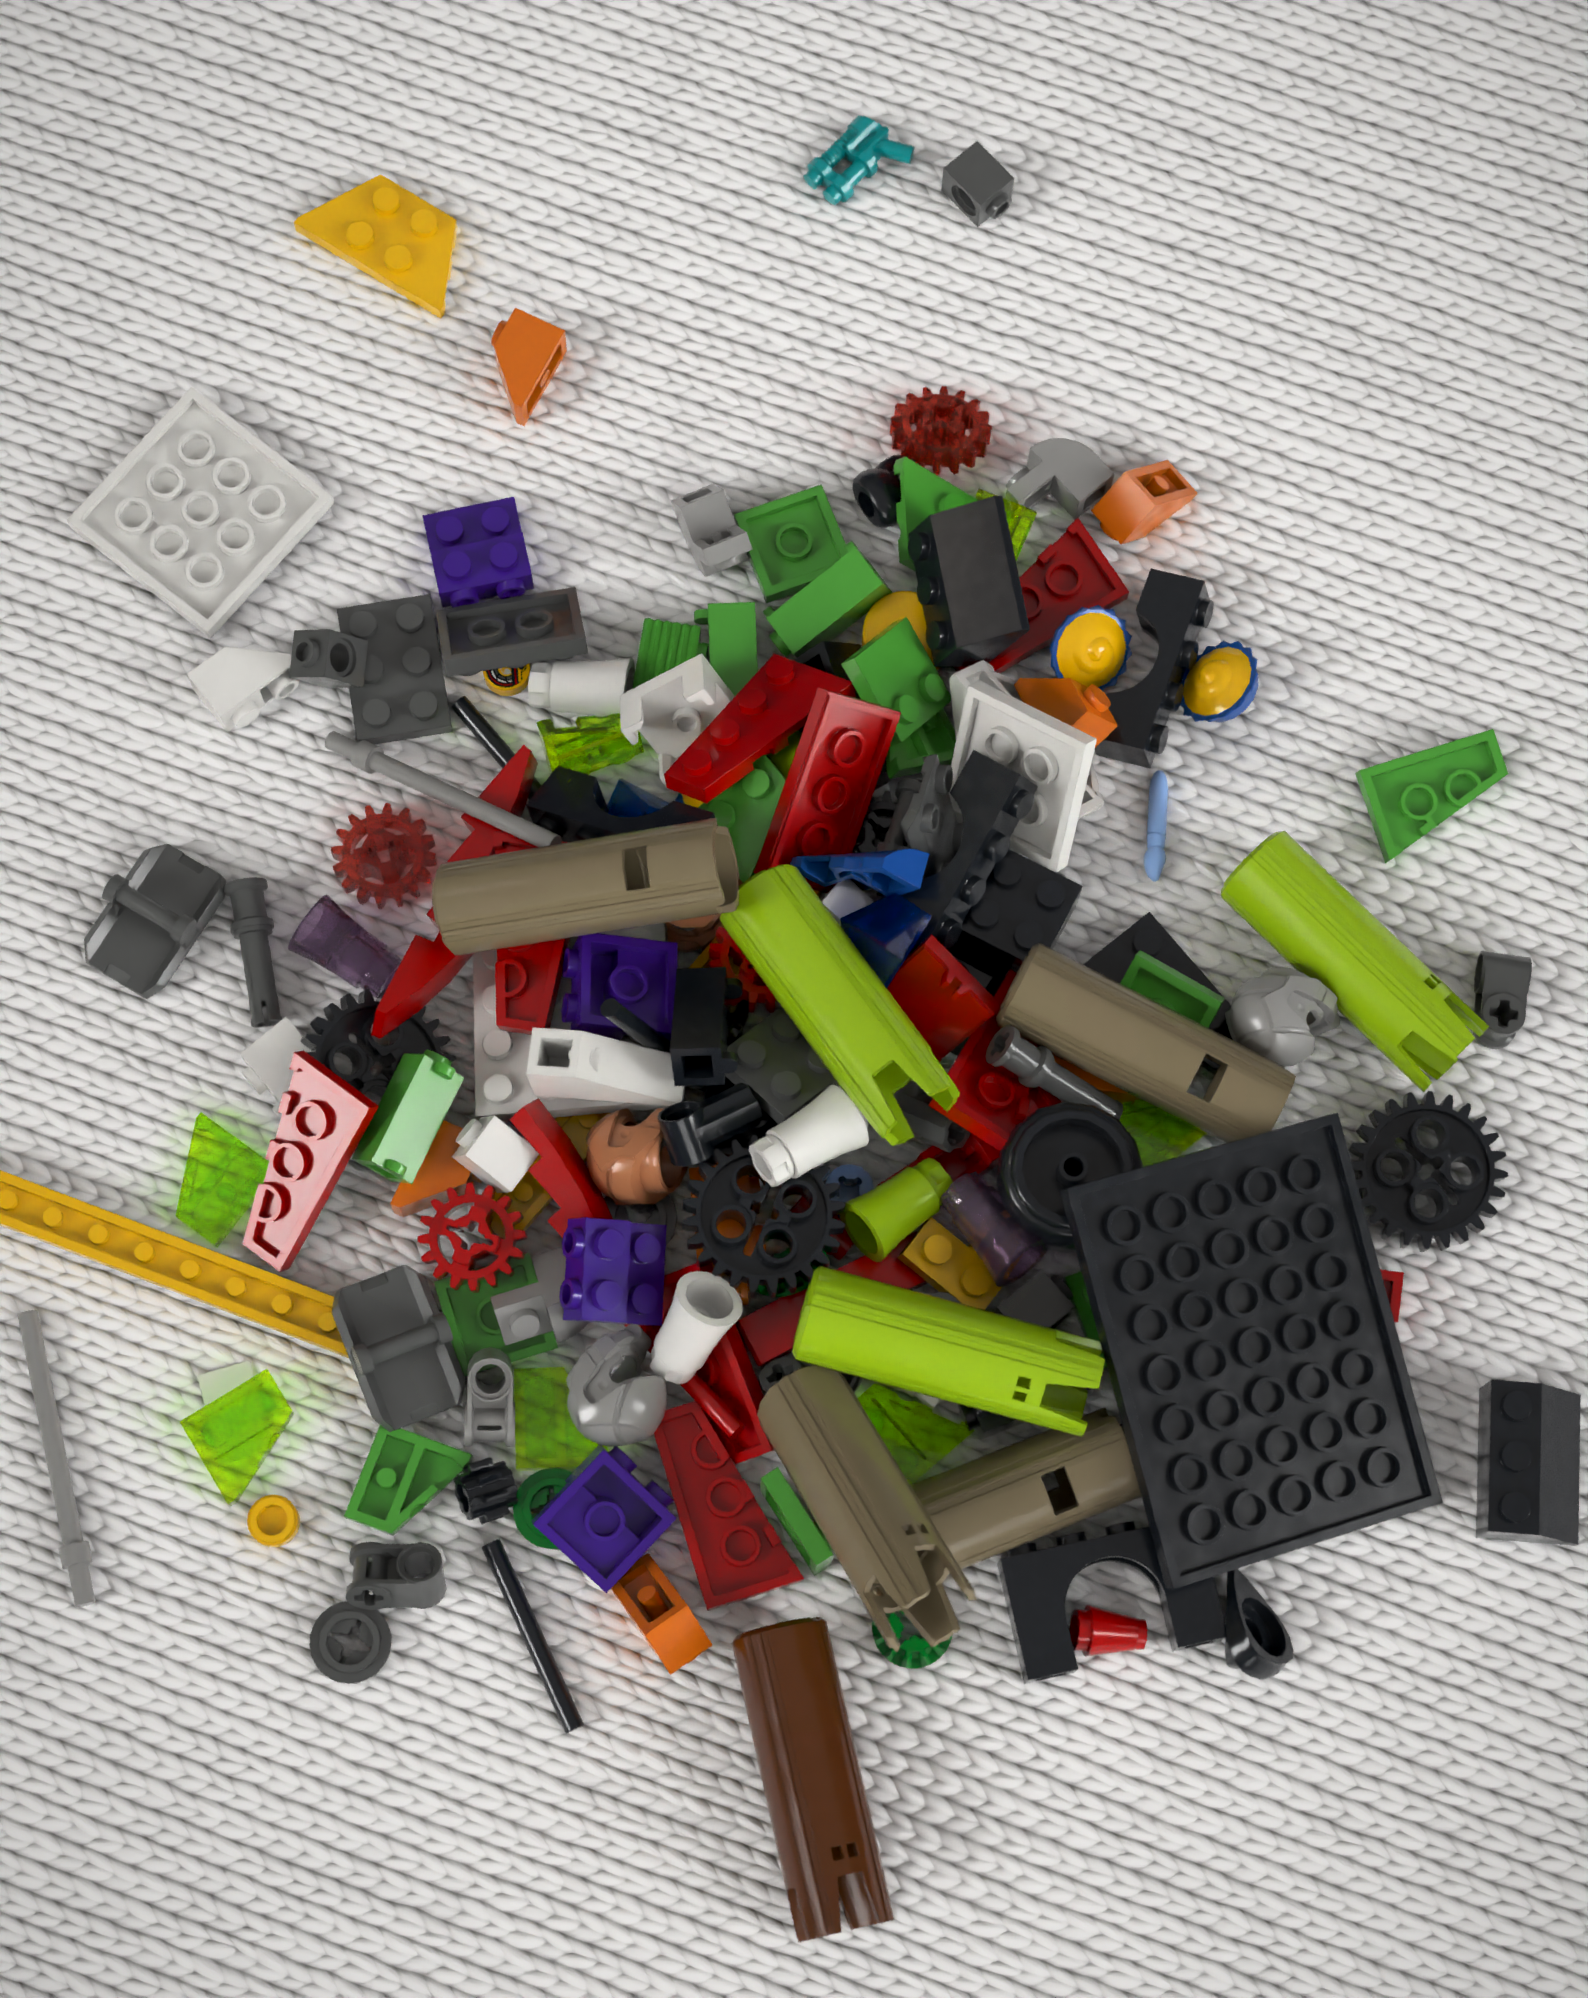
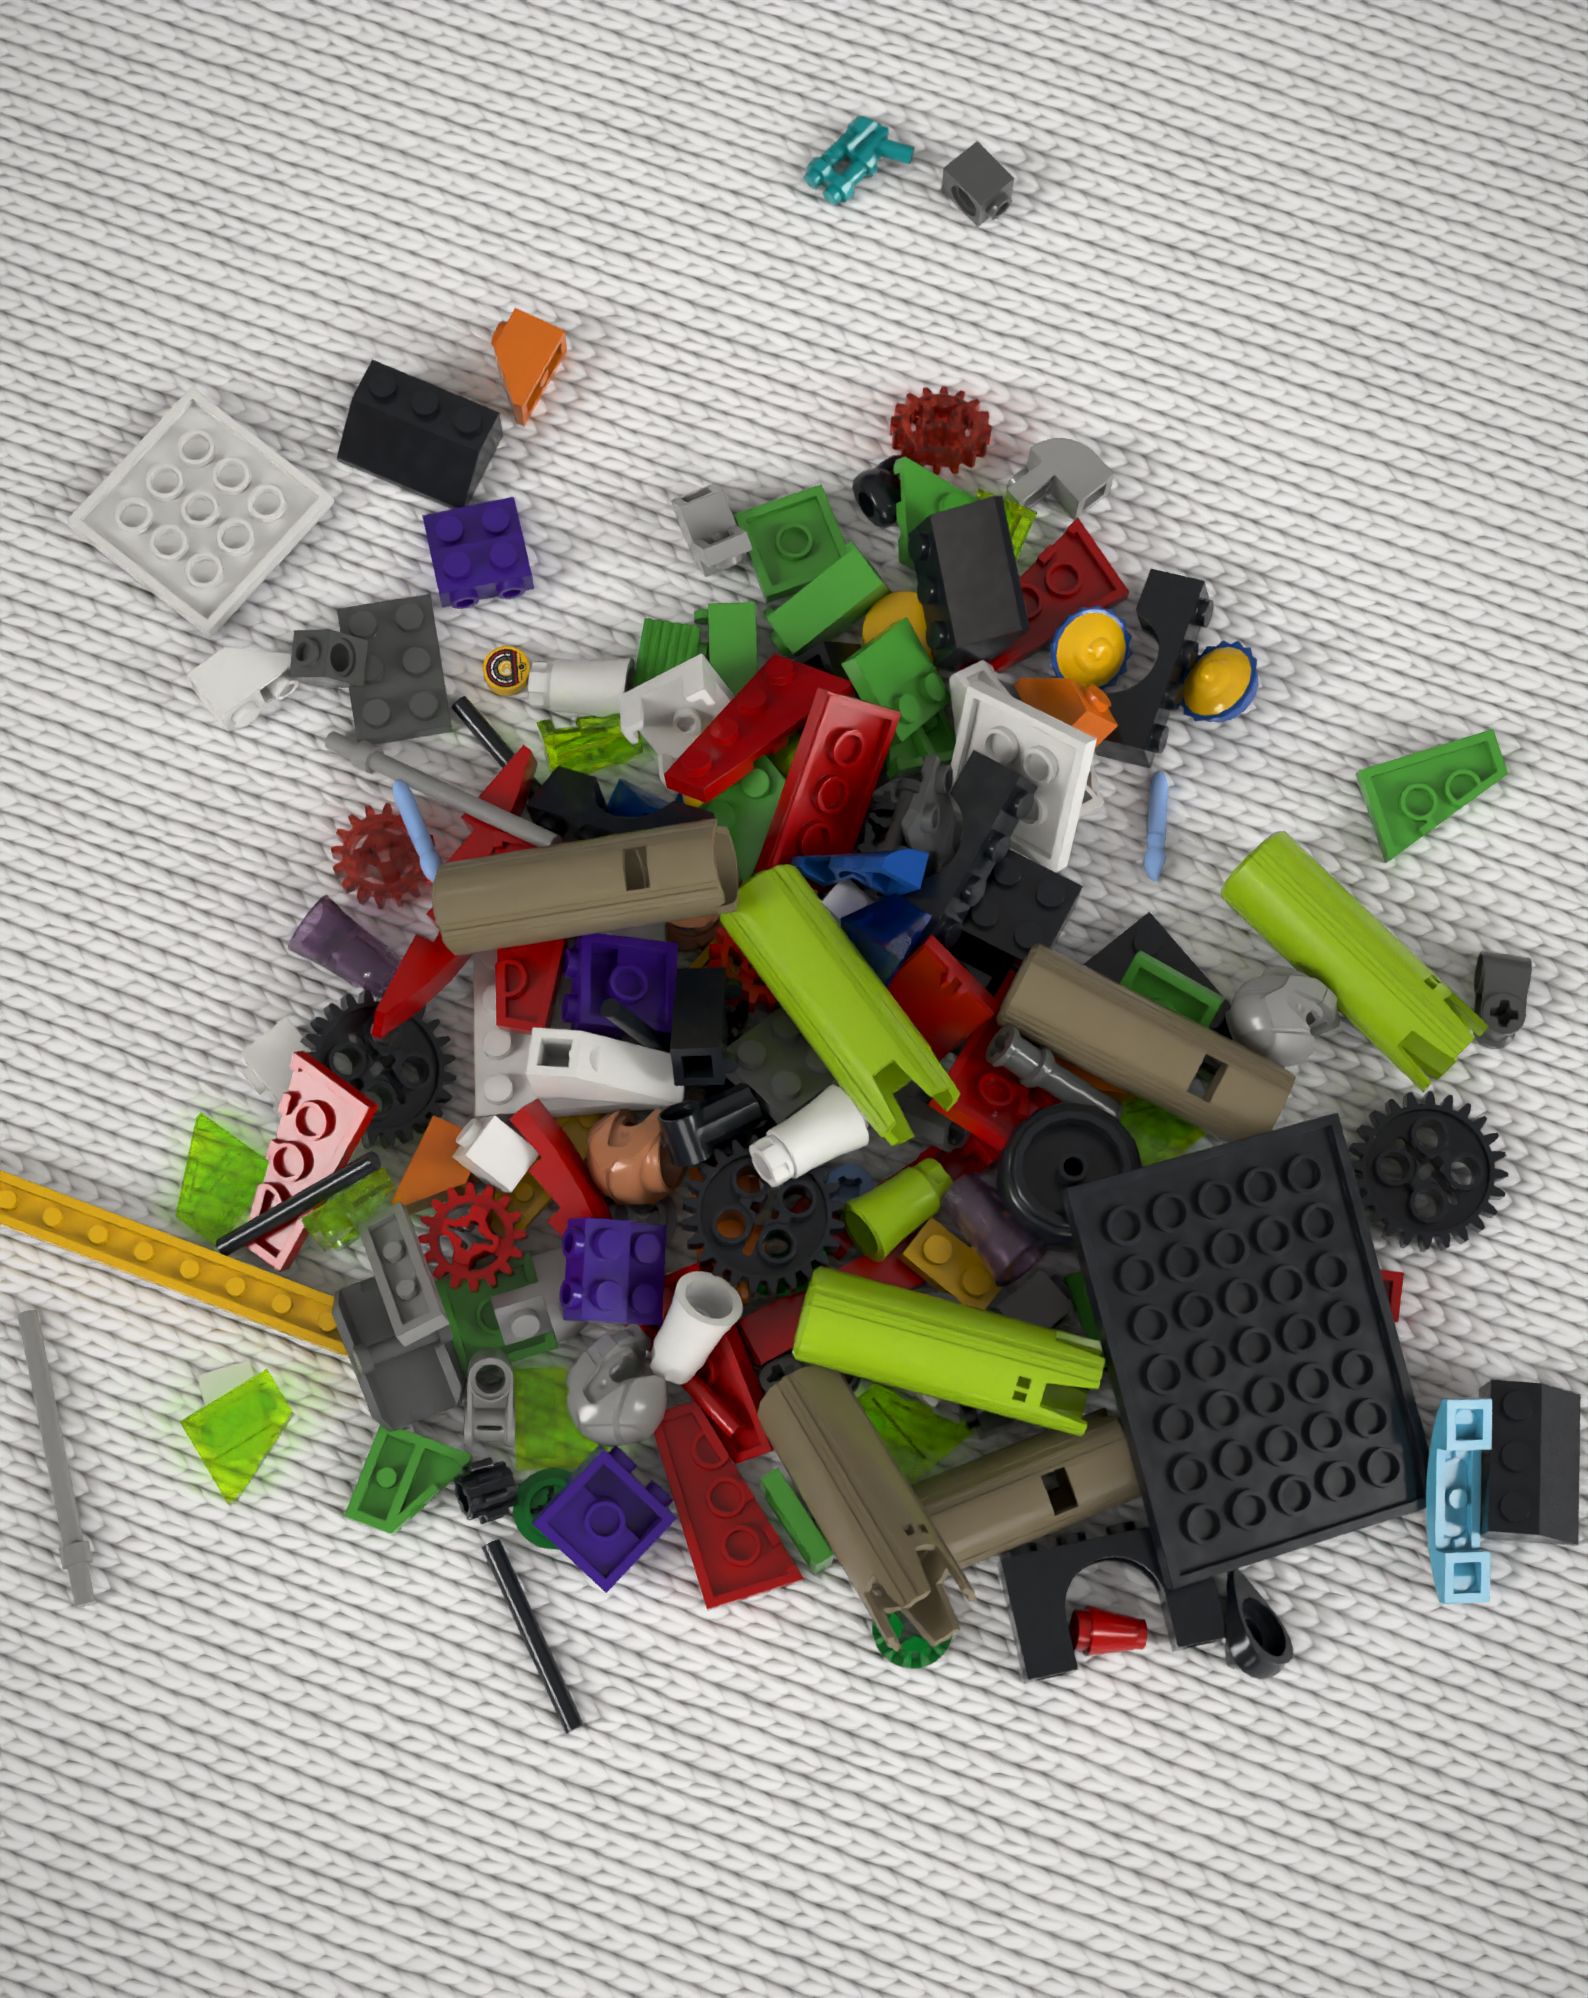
dark grey shield [84,844,227,999] -> none
dark grey pin [224,877,282,1028] -> none
yellow tile [247,1495,300,1547] -> none
yellow wing [294,174,458,318] -> none
dark grey gear [309,1601,392,1684] -> none
dark grey piece [346,1542,447,1610] -> none
brick [352,1050,464,1184] -> none
dark grey plate [436,587,588,677] -> none
orange slope [611,1553,712,1675] -> none
reddish brown piece [732,1617,894,1942] -> none
orange slope [1091,460,1198,544] -> none
none -> black bar [216,1151,381,1256]
none -> clear neon green wing [300,1167,395,1252]
none -> black slope [337,359,503,509]
none -> light grey plate [356,1201,450,1347]
none -> light blue piece [393,780,442,883]
none -> medium azure slope [1426,1398,1492,1604]

